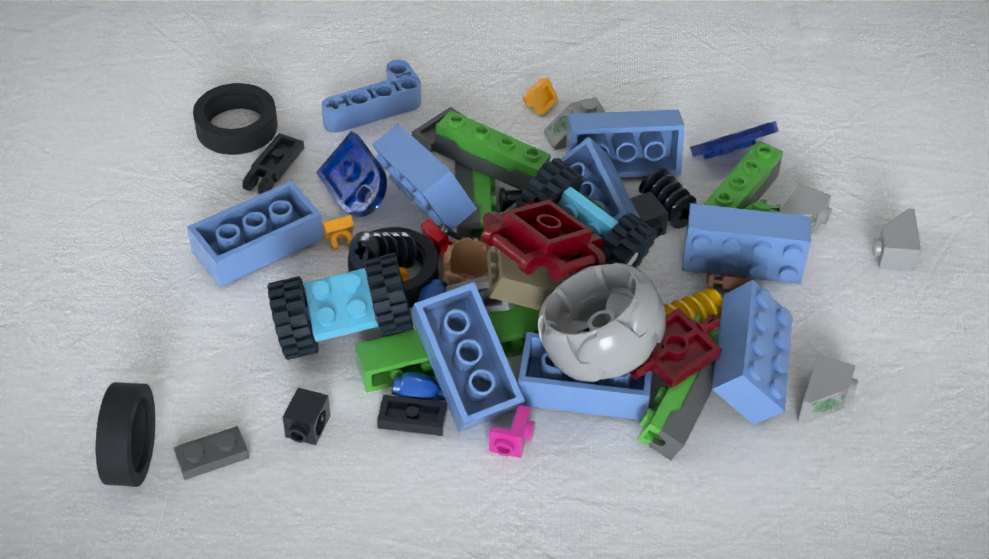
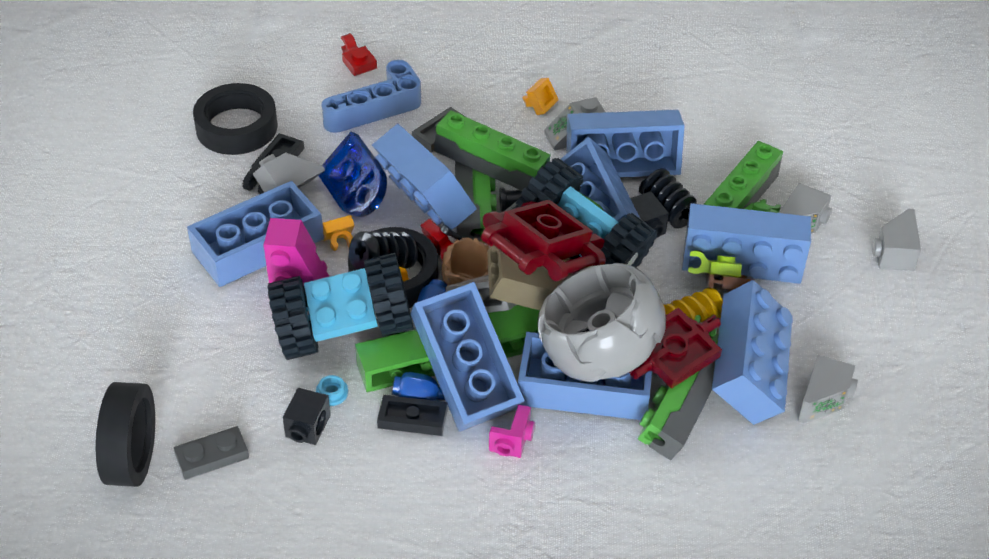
clear blue plate [690,121,779,160] -> none
none -> light grey slope [253,153,325,192]
none -> dark pink wedge [263,218,330,286]
none -> medium azure plate [316,375,348,406]
none -> red plate [341,33,377,76]
none -> lime plate [688,250,742,277]

